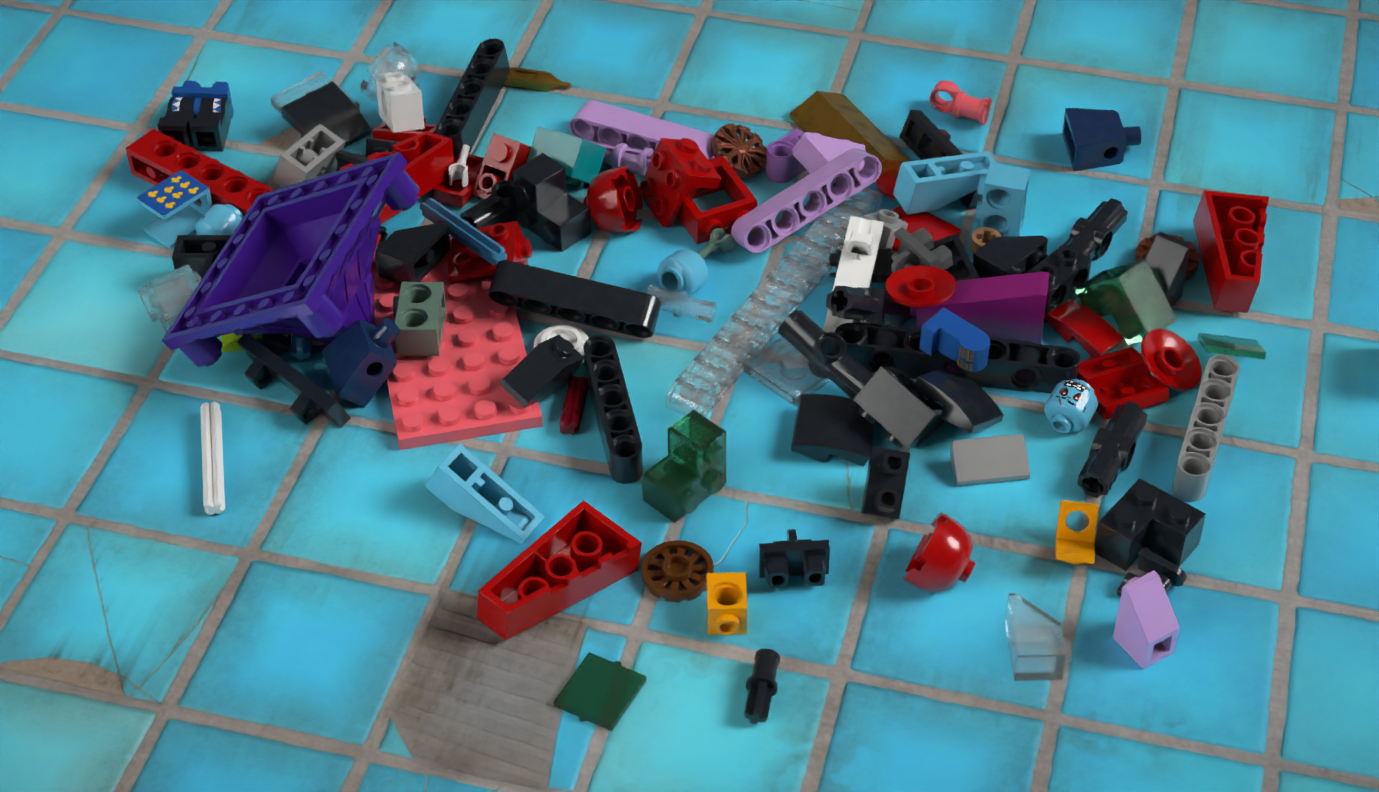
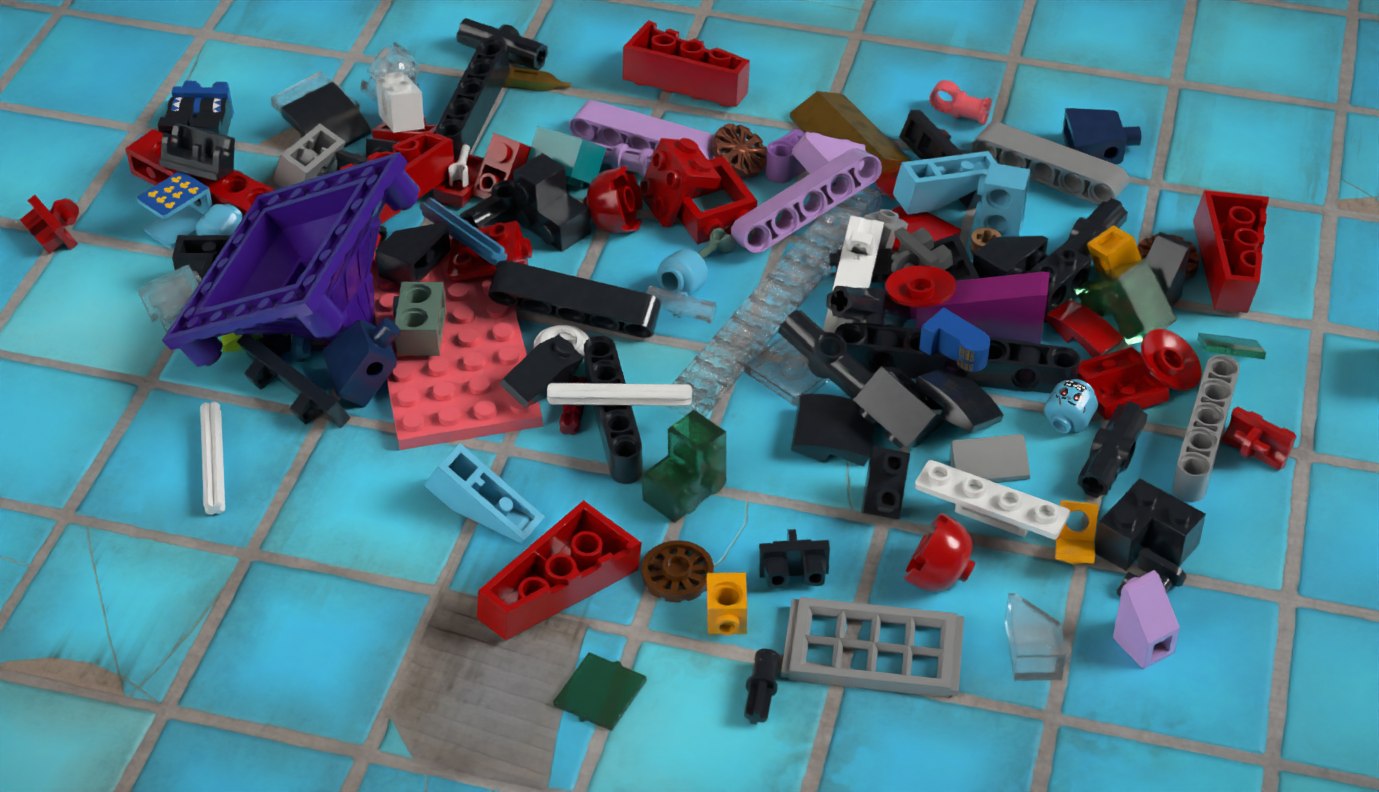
none -> red hips [20,194,79,254]
none -> black hinge [159,123,235,181]
none -> black piece [456,18,548,70]
none -> white axle [547,383,692,406]
none -> red wedge [622,20,750,107]
none -> light grey piece [781,597,964,698]
none -> white bracket [915,460,1070,539]
none -> light grey beam [971,122,1129,205]
none -> light orange brick [1087,225,1143,287]
none -> red hips [1222,407,1297,470]

